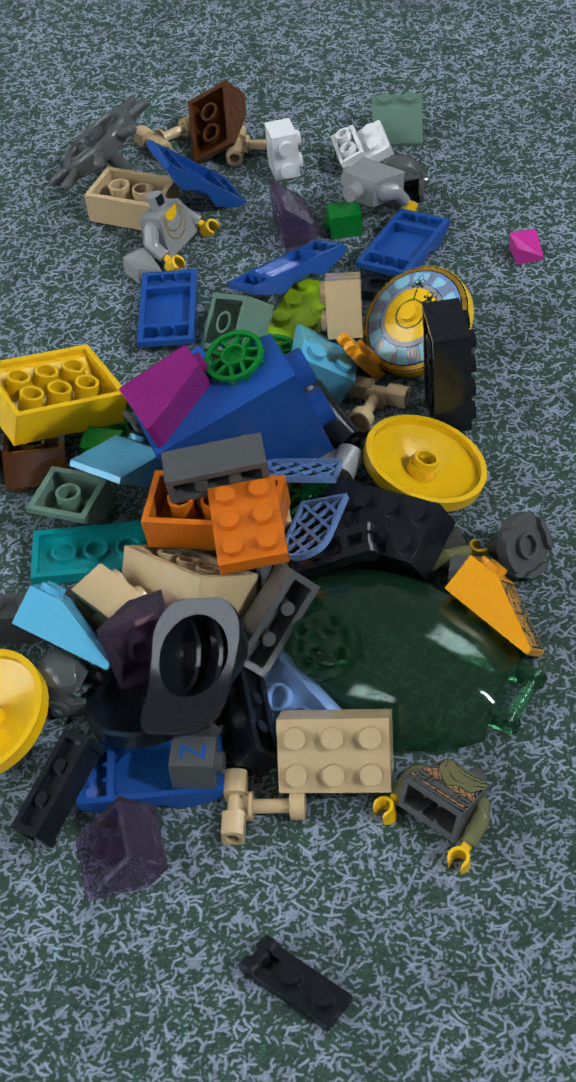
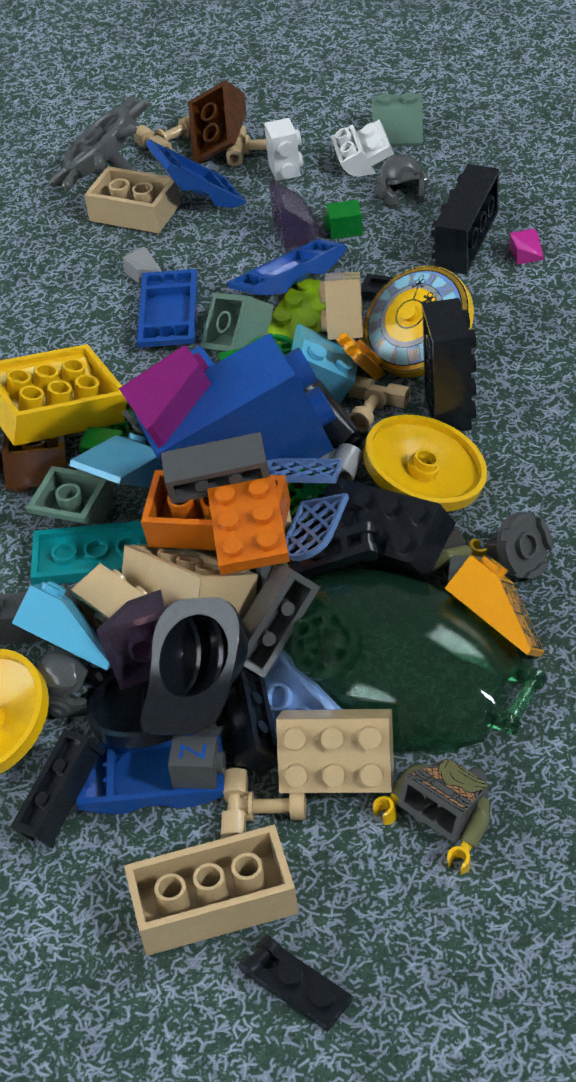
clear purple slope [76,796,169,902] -> none
light grey torso [140,190,220,271] -> none
green wheel [204,330,265,385] -> none
light grey torso [341,157,419,211] -> none
blue slope [355,208,450,277] -> none
none -> tan brick [124,824,299,956]
none -> black brick [431,164,499,275]

